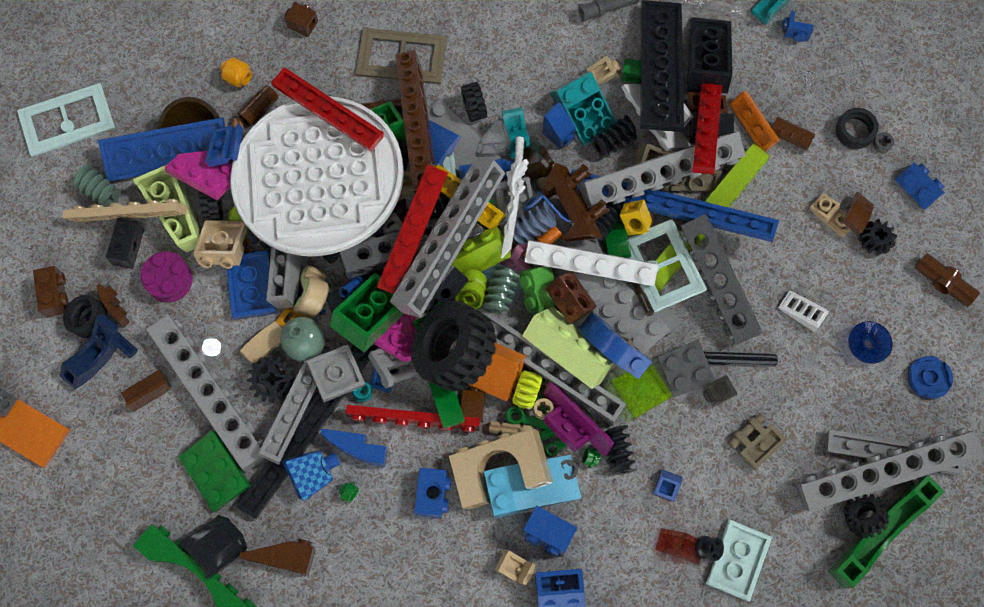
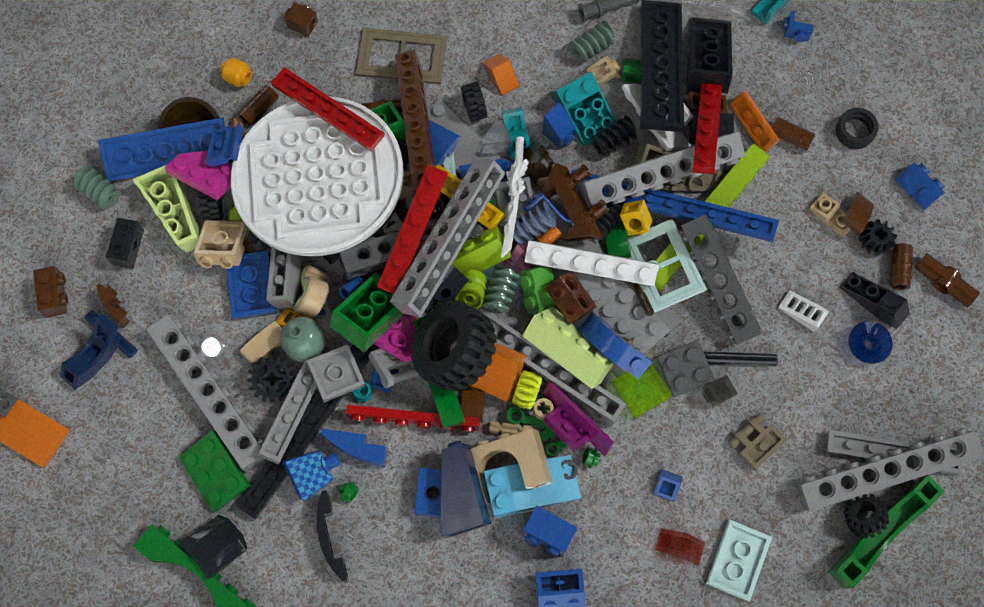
light aqua door [17,83,116,157] -> none
tan plate [63,199,187,222] -> none
black tyre [63,295,107,338] -> none
reddish brown panel [121,369,172,412] -> none
magenta wheel [140,251,193,303] -> none
reddish brown slope [239,539,316,576] -> none
tan bracket [495,549,536,585] -> none
black piece [604,425,637,475] -> none
black wheel [695,535,724,561] -> none
dark grey bush [873,132,894,153] -> none
blue tile [908,356,953,399] -> none
none -> black slope [317,490,349,583]
none -> dark blue slope [441,441,491,538]
none -> orange slope [482,54,519,96]
none -> sand green piece [569,20,614,62]
none -> black slope [840,272,910,329]
none -> reddish brown axle [890,243,913,290]

